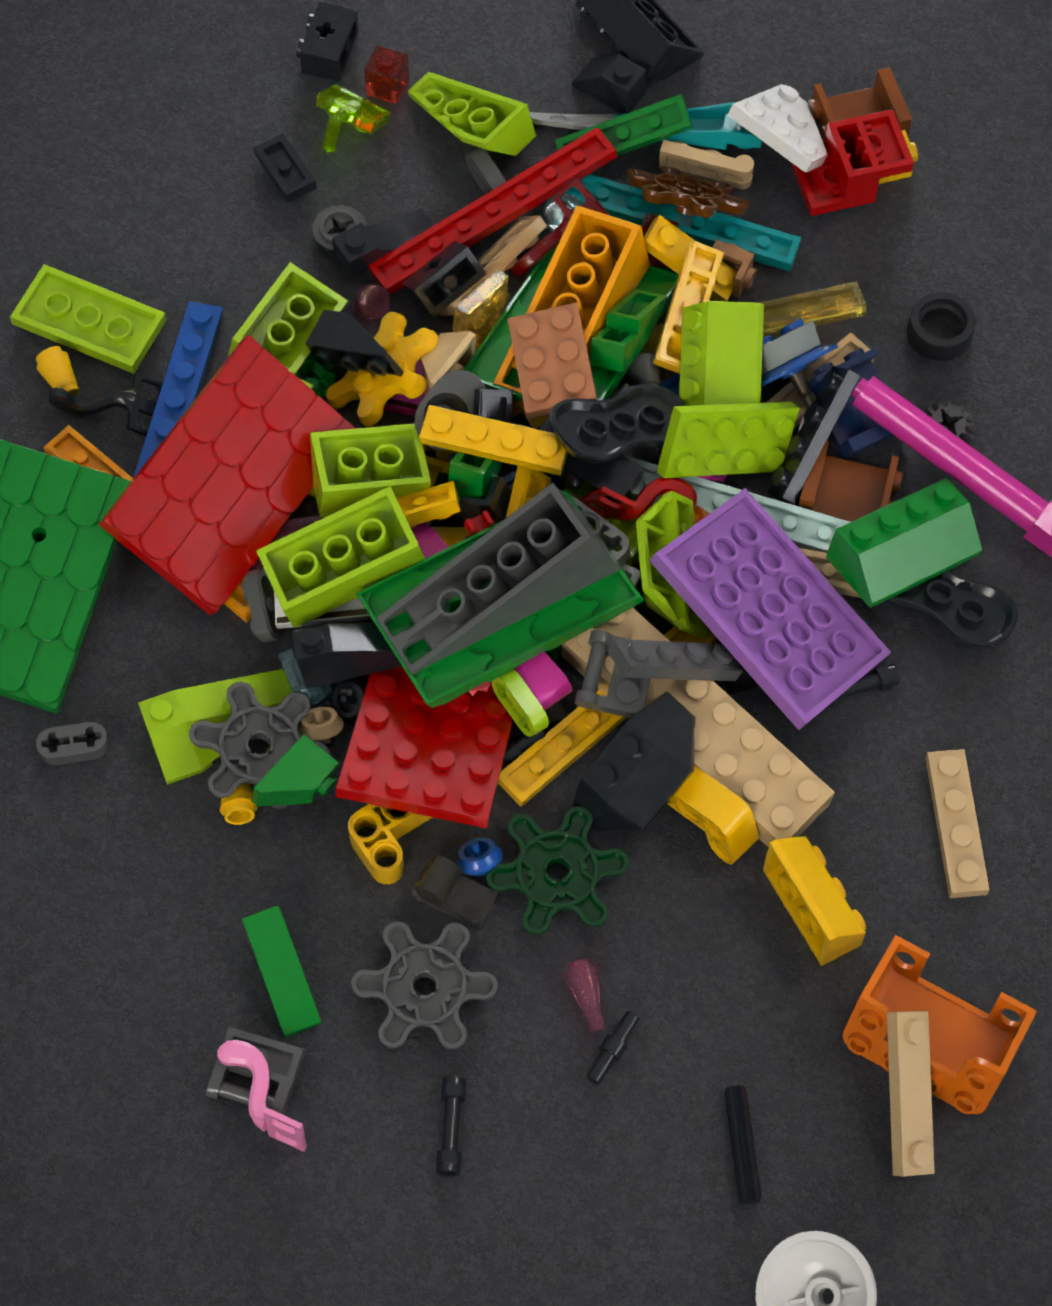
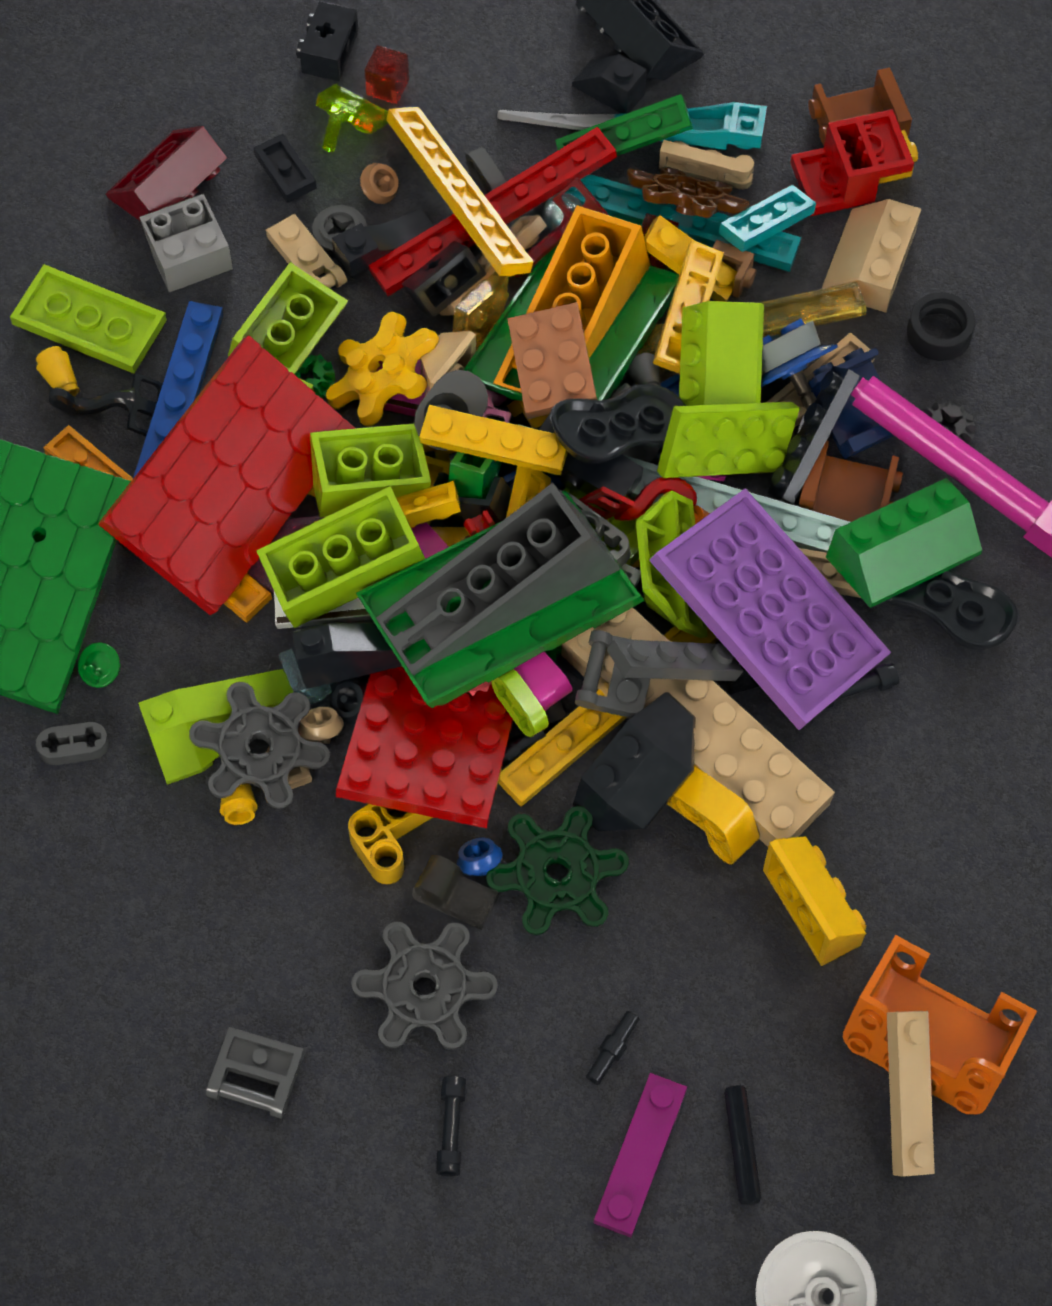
bright pink piece [217,1040,307,1152] -> none
dark grey plate [242,568,284,643] -> none
green slope [242,905,322,1038] -> none
green slope [251,734,339,807] -> none
black slope [305,310,404,376] -> none
clear pink tile [354,284,390,320] -> none
lime wedge [408,72,536,156] -> none
black tile [474,389,513,424] -> none
clear pink cone [561,958,606,1033] -> none
green slope [590,289,667,373] -> none
white plate [728,84,828,173] -> none
tan plate [925,749,990,898] -> none
none -> green hat [78,642,121,688]
none -> slope [105,126,227,222]
none -> light grey slope [140,194,233,293]
none -> tan plate [266,213,347,288]
none -> medium nougat hat [360,163,399,204]
none -> yellow plate [386,107,533,276]
none -> magenta plate [593,1073,687,1238]
none -> teal plate [718,185,816,252]
none -> tan slope [821,199,921,313]

